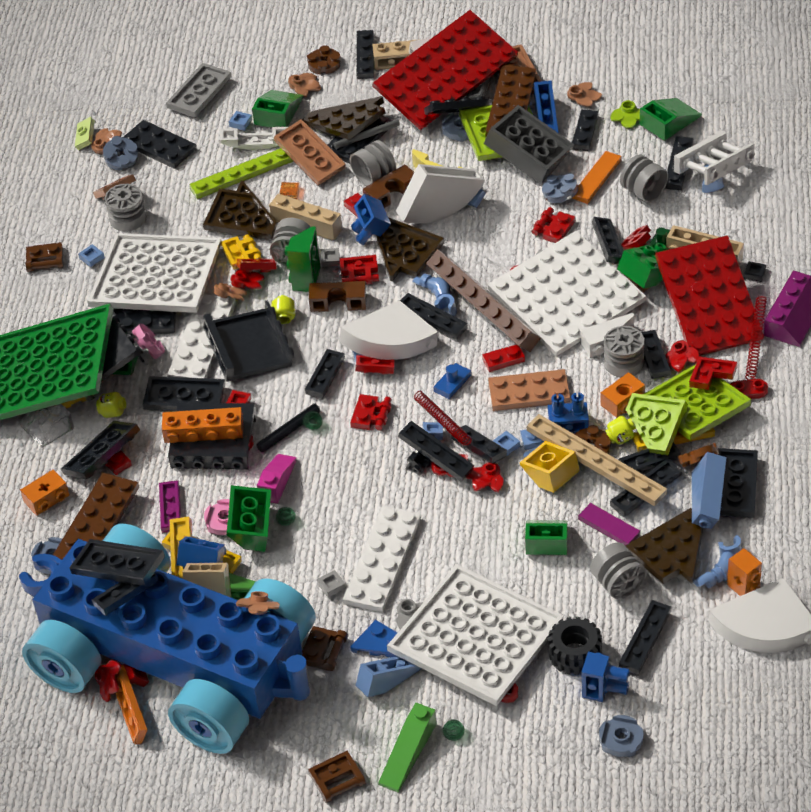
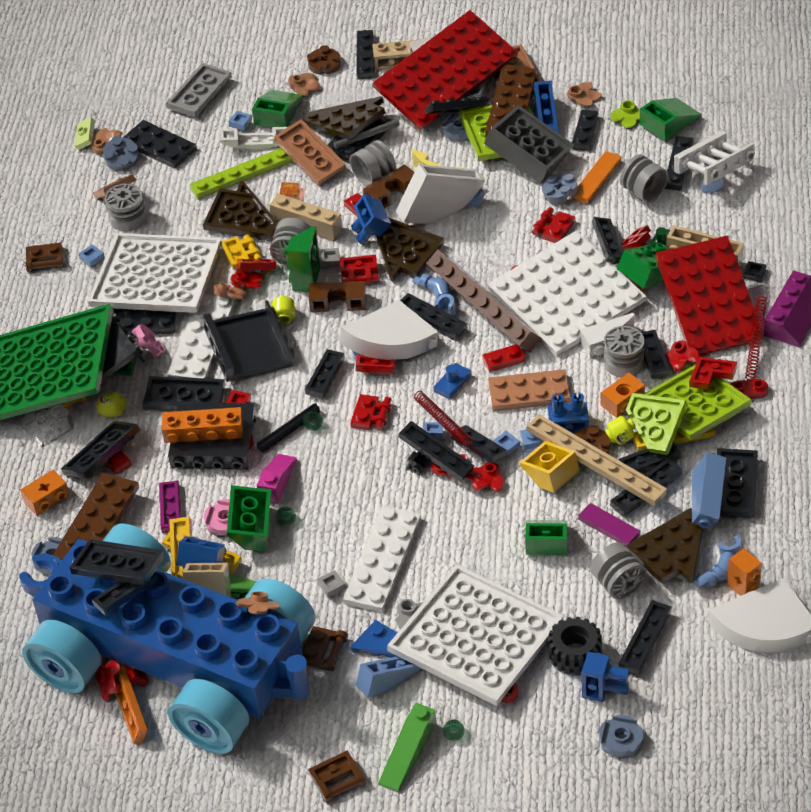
dark orange plate [678,442,719,467] -> none

